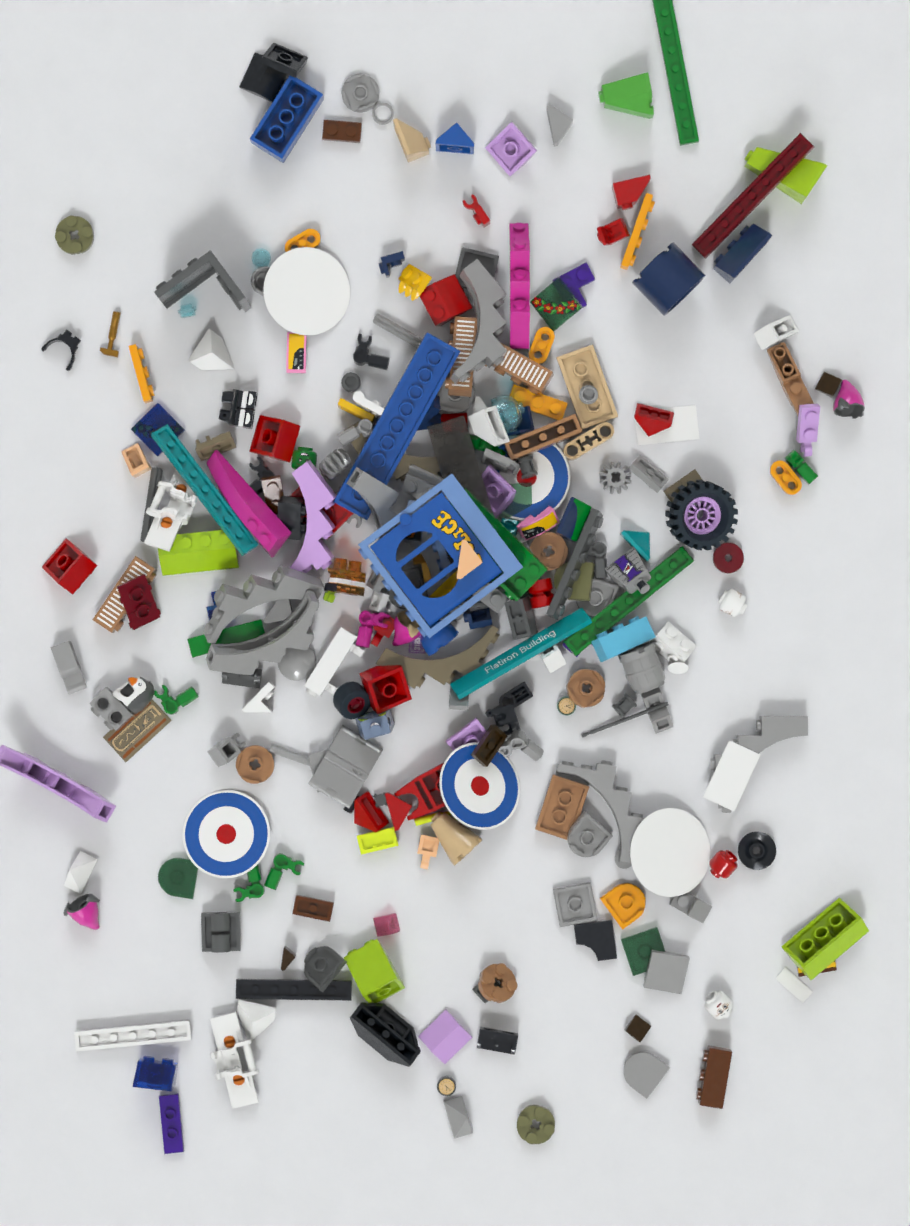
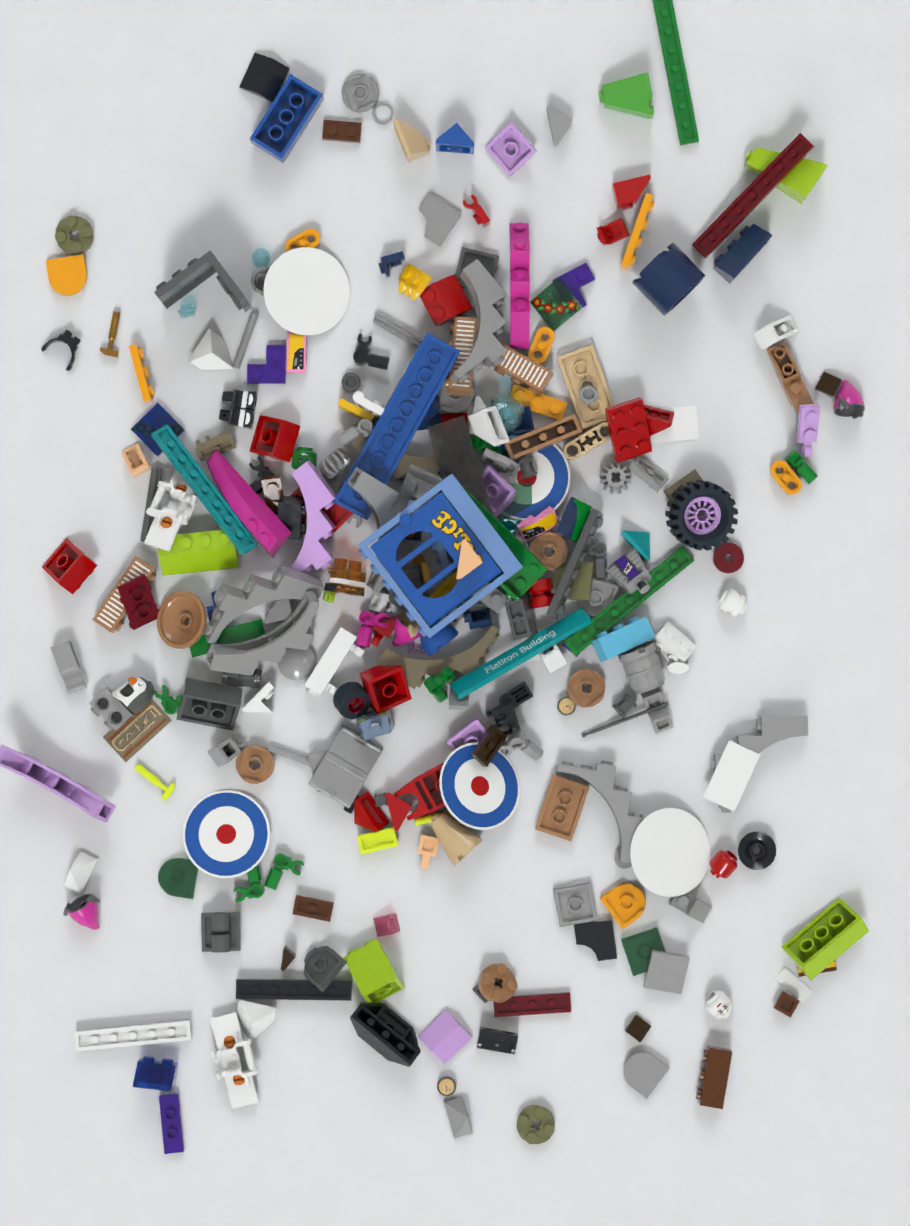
black tile [260,43,308,78] -> none
light grey tile [567,811,613,857] -> none
none -> light orange tile [46,254,87,296]
none -> neon yellow piece [134,764,175,801]
none -> medium nougat dish [157,591,207,649]
none -> dark grey slope [176,677,242,731]
none -> light grey bar [233,312,258,369]
none -> dark purple plate [247,345,286,384]
none -> light grey tile [419,193,461,247]
none -> green bar [424,666,455,702]
none -> dark red tile [493,992,571,1017]
none -> red plate [605,397,652,463]
none -> reddish brown plate [773,991,800,1018]

